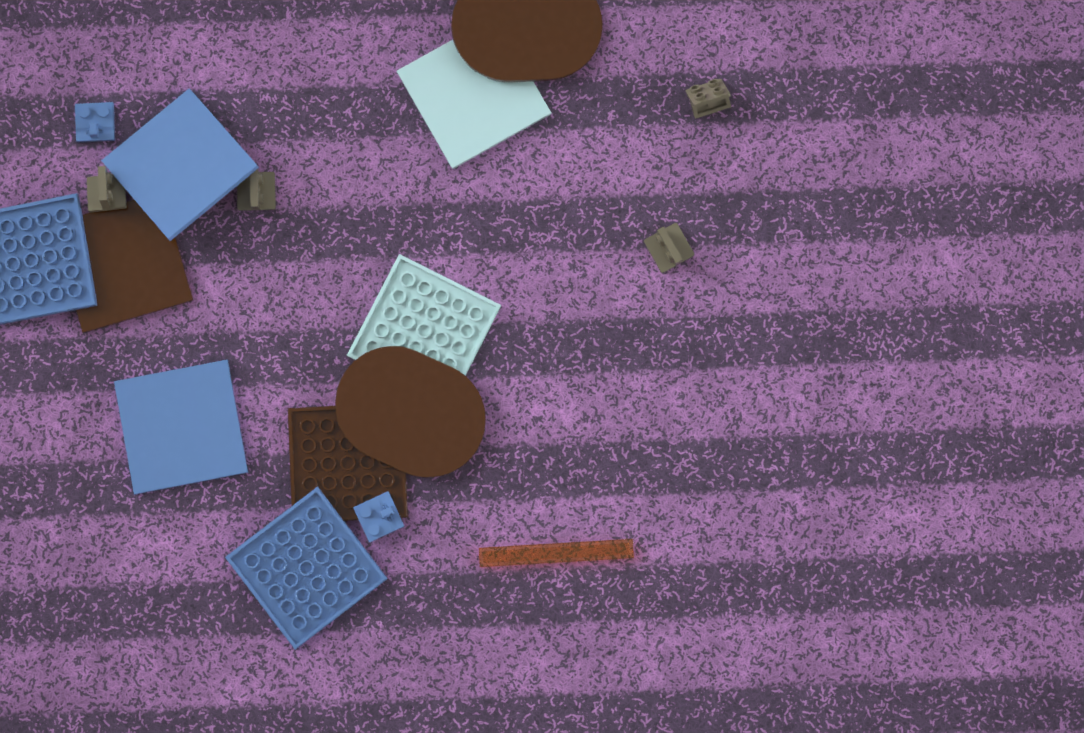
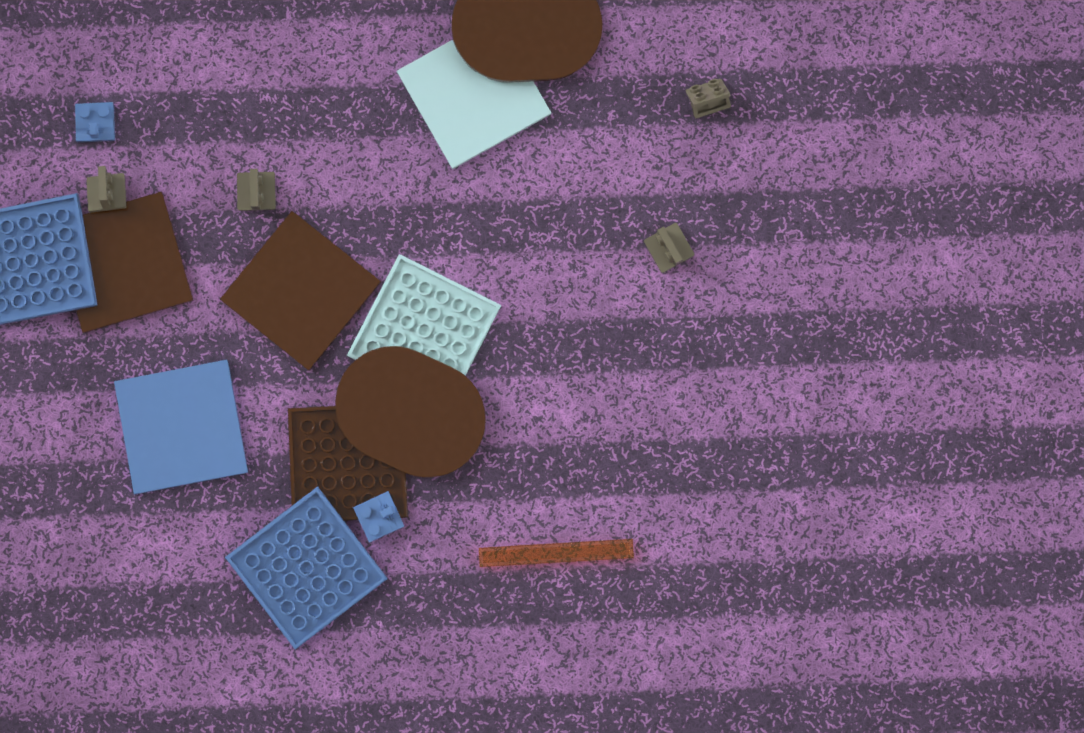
medium blue tile [101,88,259,241] -> none
none -> reddish brown tile [220,211,381,371]

